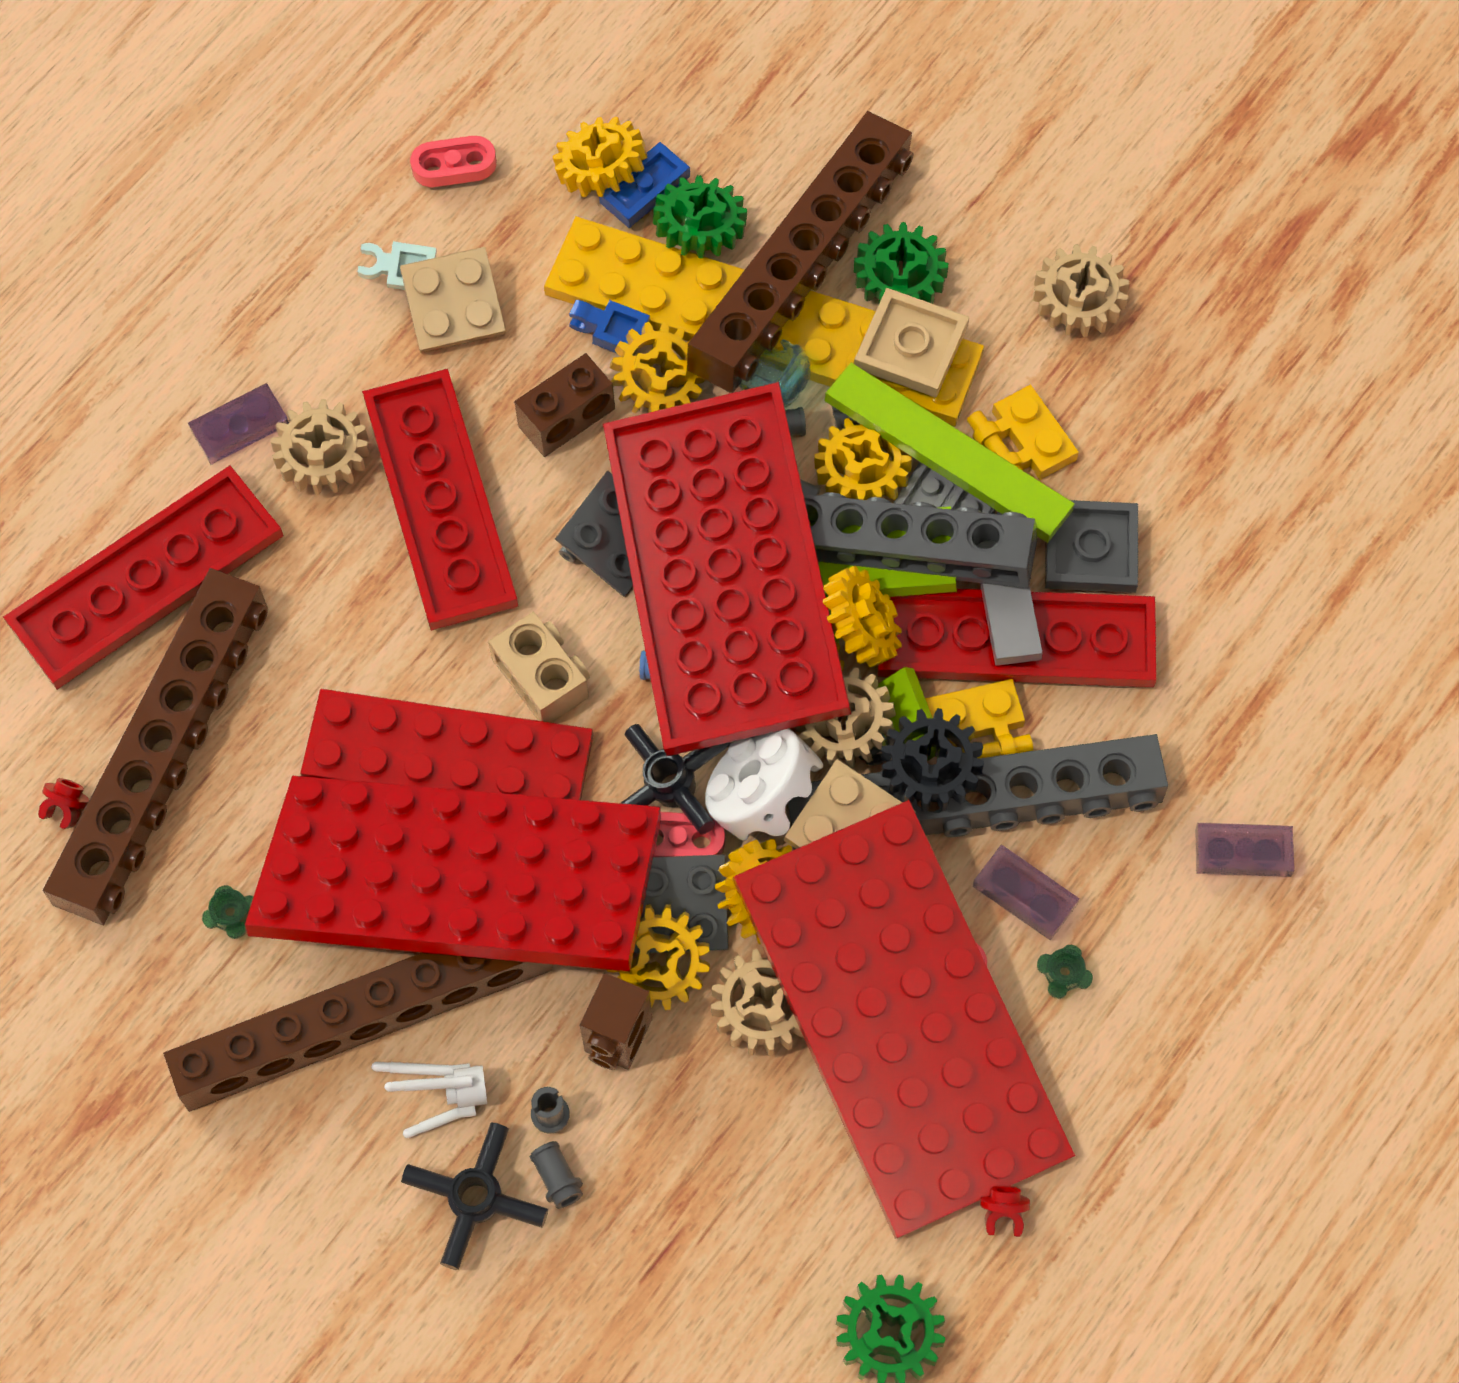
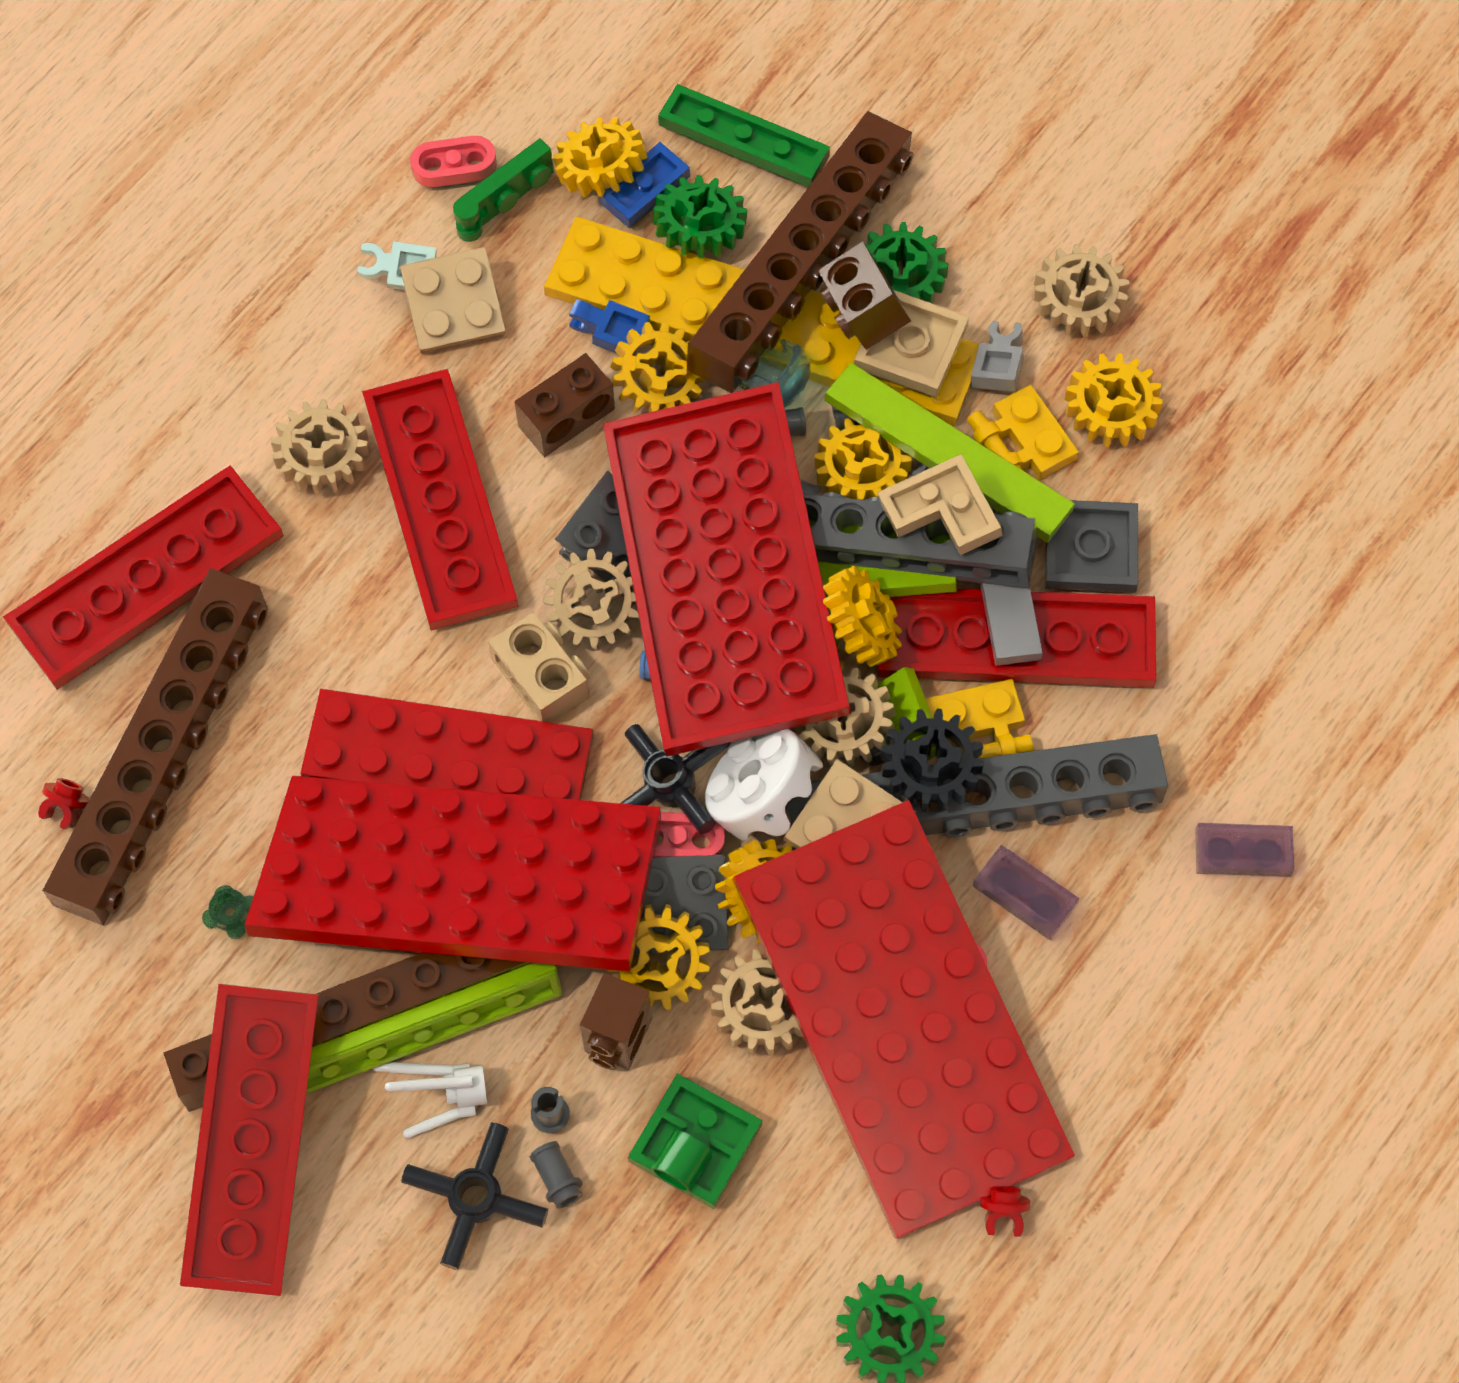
clear purple plate [188,383,289,465] -> none
clear green plate [1037,945,1093,999] -> none
none -> red plate [180,984,319,1296]
none -> lime tile [306,963,563,1094]
none -> green plate [453,138,554,242]
none -> tan gear [543,549,639,649]
none -> green plate [628,1073,762,1209]
none -> green plate [658,84,830,187]
none -> reddish brown brick [818,241,911,350]
none -> tan plate [877,454,1002,555]
none -> light grey plate [971,321,1024,392]
none -> yellow gear [1064,353,1163,447]

